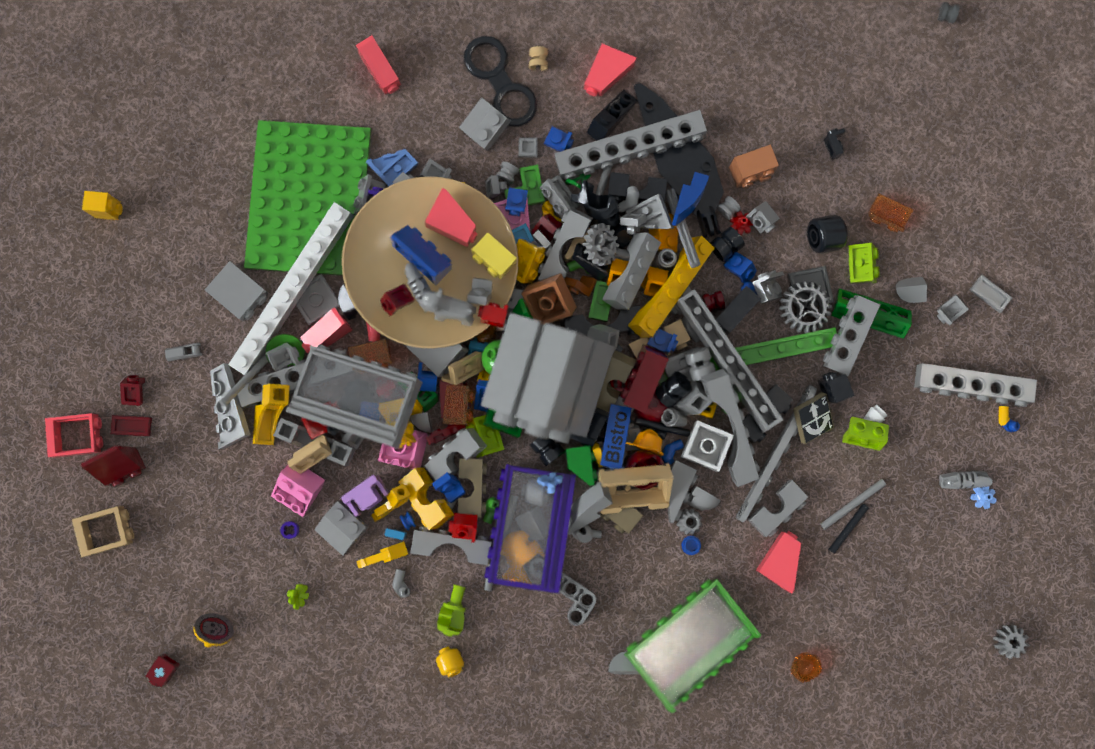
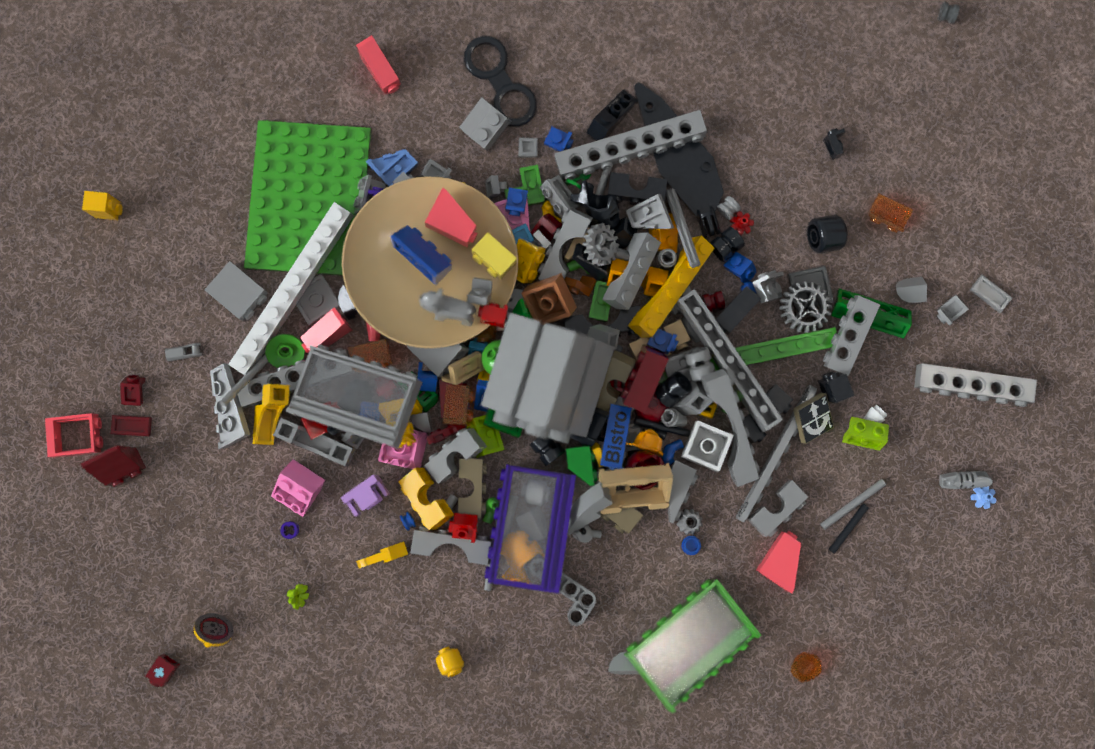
tan window [72,506,134,557] -> none
light grey bracket [266,342,300,371] -> none
tan panel [287,435,332,474] -> none
light grey slope [315,501,369,556] -> none
yellow piece [371,483,411,522] -> none
dark red bracket [380,283,415,316] -> none
dark azure tile [385,528,407,540] -> none
light grey arm [392,569,410,597] -> none
light grey hinge [404,262,431,312] -> none
blue bracket [432,472,466,503] -> none
lime piece [437,585,466,636] -> none
light grey wheel [496,161,519,184] -> none
tan wheel [529,46,548,71] -> none
light blue plant [537,472,563,494] -> none
coral slope [584,44,637,96] -> none
light grey arm [618,186,639,212] -> none
light grey tile [620,213,646,235] -> none
blue slope [672,172,709,226] -> none
light grey brick [686,486,721,511] -> none
nougat brick [729,144,779,189] -> none
light grey brick [746,201,780,234] -> none
lime bracket [848,243,880,284] -> none
light grey gear [993,625,1030,659] -> none
arm [999,406,1020,433] -> none

